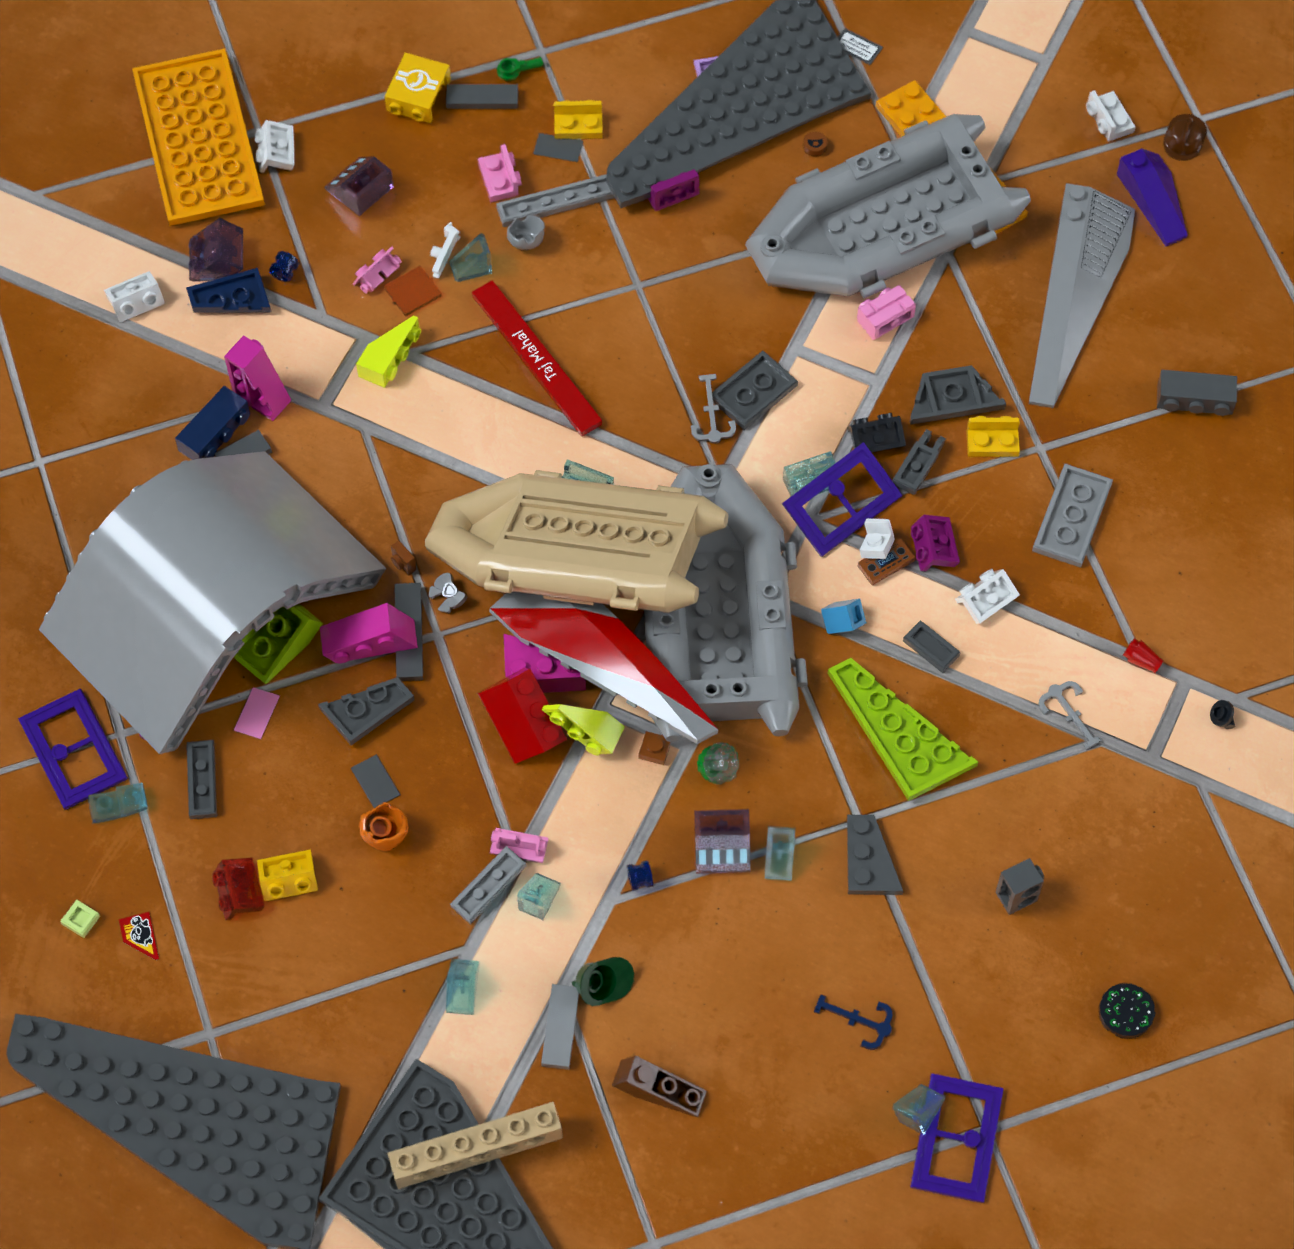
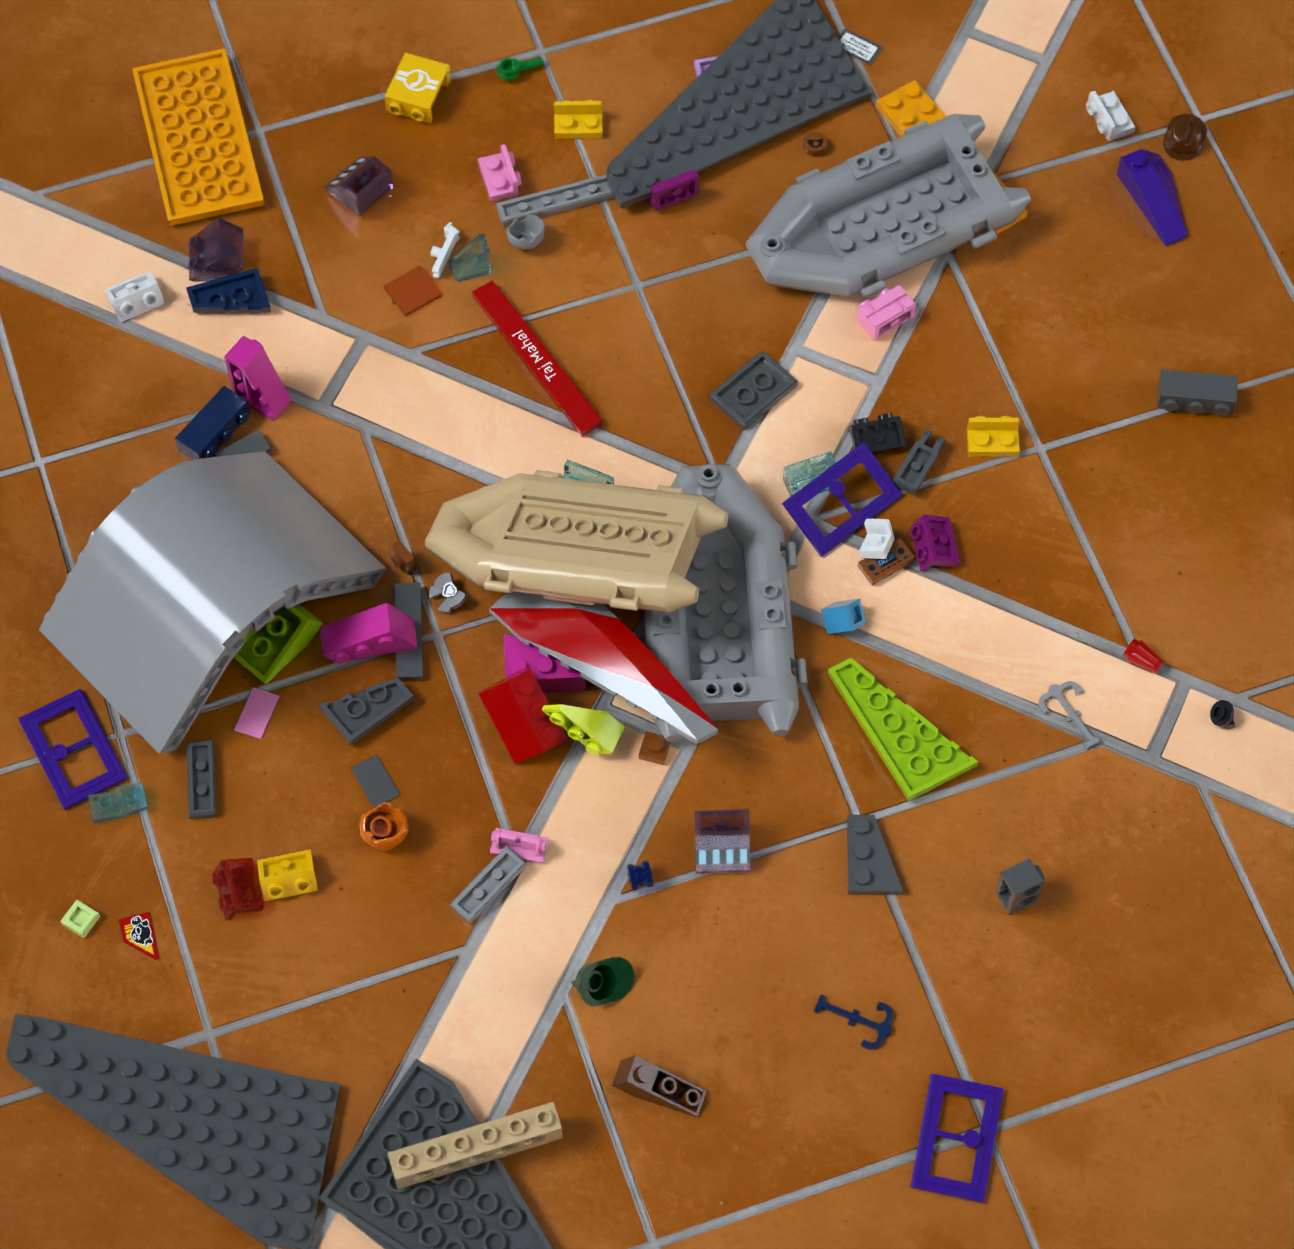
white bracket [255,120,294,173] -> none
clear blue wheel [269,251,299,282] -> none
bright pink hinge [353,247,401,293] -> none
neon yellow slope [356,316,421,388] -> none
dark grey tile [446,84,518,109] -> none
clear light blue slope [446,959,480,1015] -> none
clear light blue slope [517,873,561,920] -> none
dark grey sticker [533,133,583,162] -> none
light grey tile [541,984,579,1070] -> none
light grey piece [691,374,736,444] -> none
clear piece [697,742,739,785] -> none
clear light blue slope [764,826,795,881] -> none
clear light blue slope [892,1084,945,1135] -> none
dark grey tile [903,620,960,673] -> none
dark grey wing [910,365,1006,425] -> none
white bracket [955,569,1020,624] -> none
light grey wedge [1029,183,1135,408] -> none
light grey tile [1032,464,1113,568] -> none
black tile [1098,983,1155,1039] -> none

